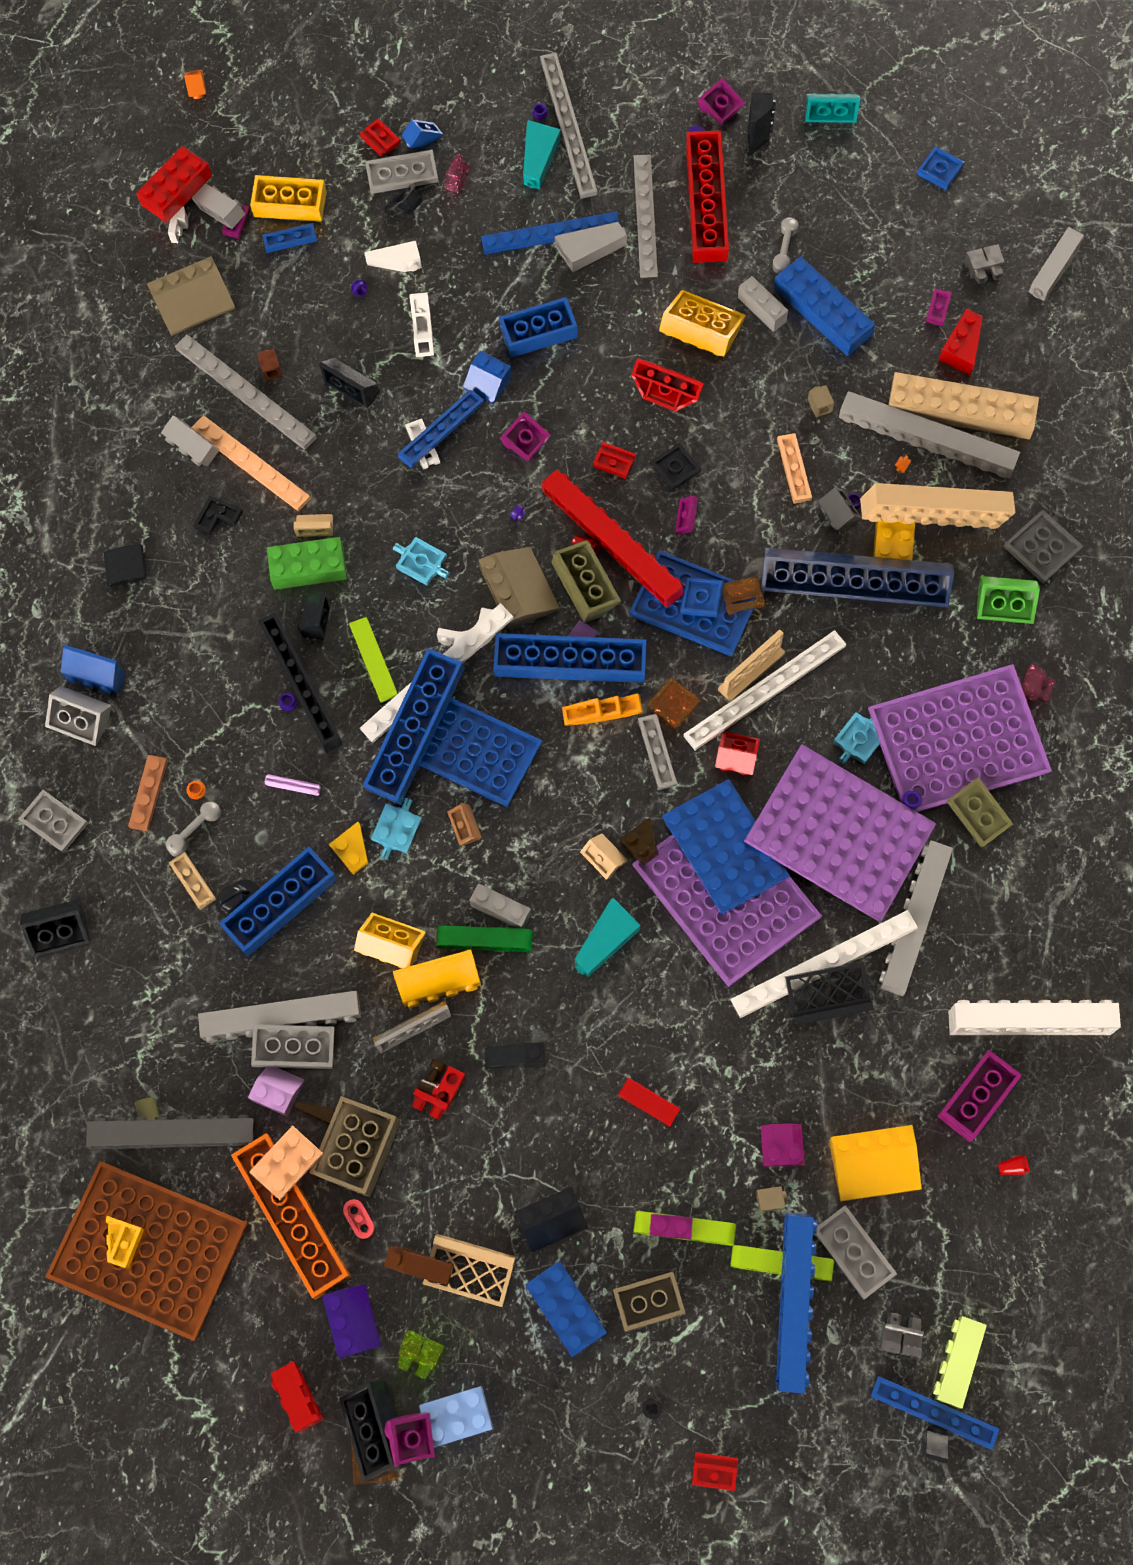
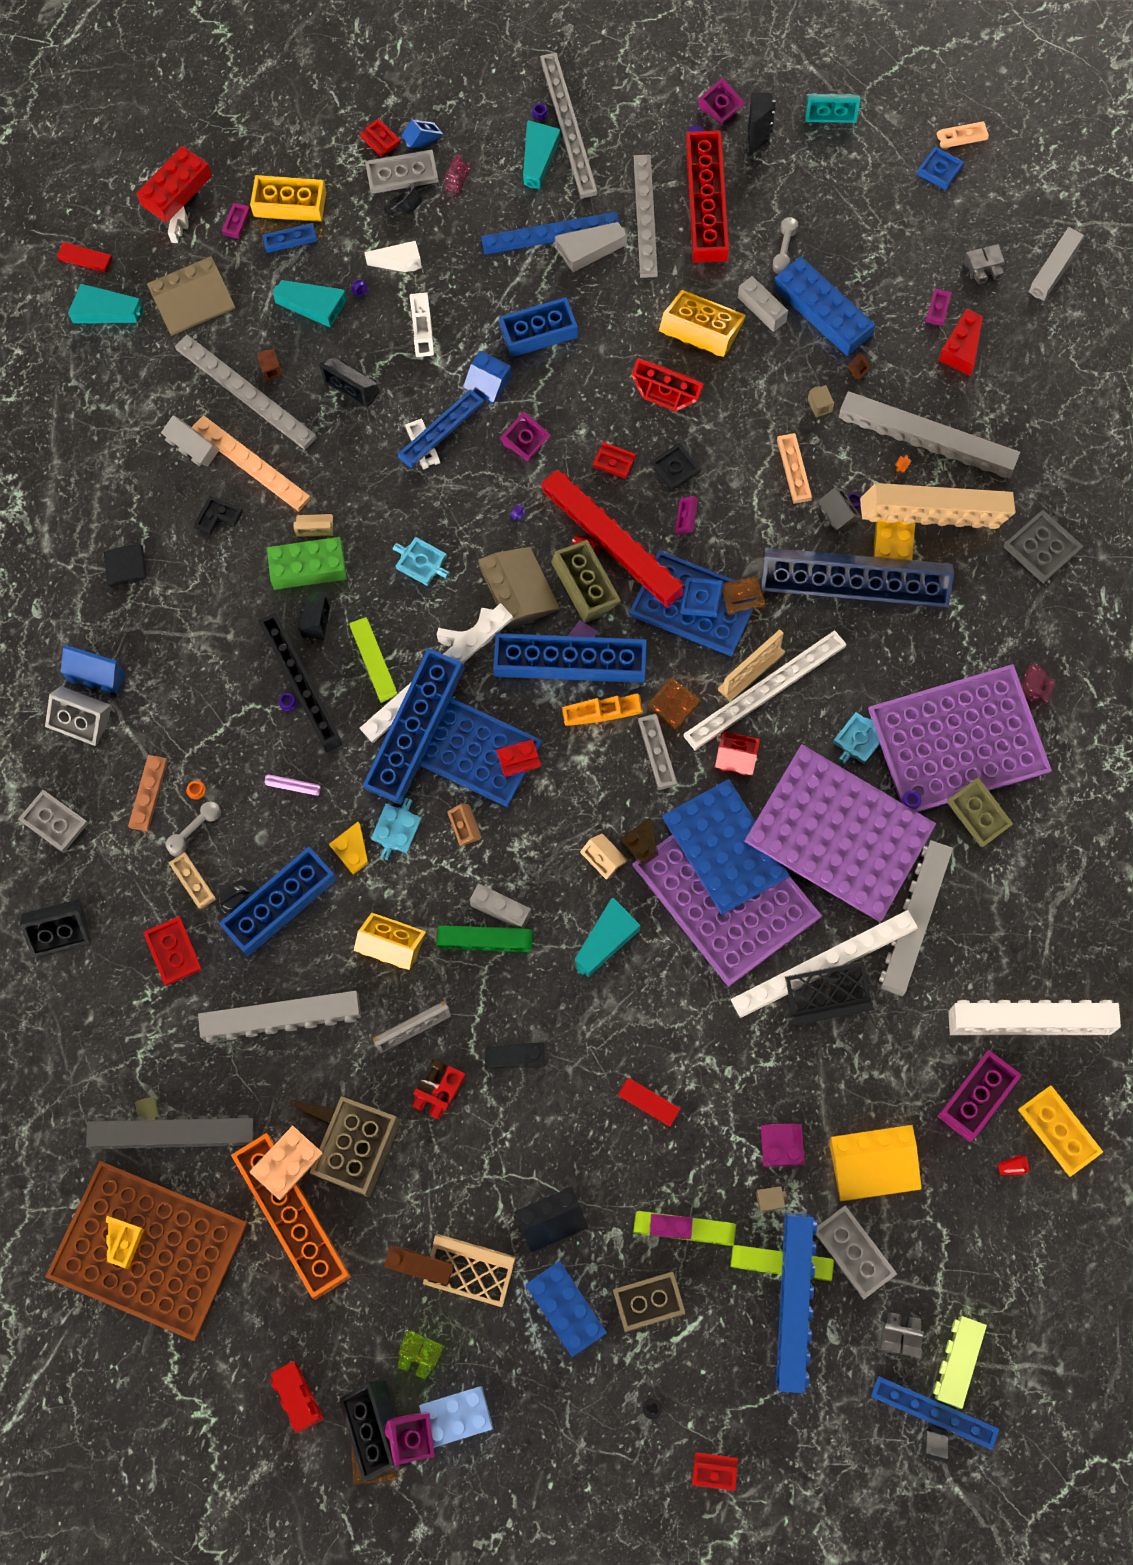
orange slope [184,70,206,99] -> none
light grey brick [192,183,245,229] -> none
lavender slope [248,1067,305,1117] -> none
light grey slope [251,1024,334,1069] -> none
dark purple slope [322,1284,382,1359] -> none
coral plate [343,1199,375,1239] -> none
yellow slope [393,950,481,1008] -> none
tan brick [888,372,1039,440] -> none
bright green slope [977,576,1040,624] -> none
none -> red tile [57,242,113,273]
none -> teal slope [68,284,144,323]
none -> red plate [143,916,202,986]
none -> teal slope [273,280,347,327]
none -> red plate [496,739,541,777]
none -> reddish brown plate [848,354,872,380]
none -> light nougat plate [937,121,989,150]
none -> yellow plate [1018,1085,1103,1177]

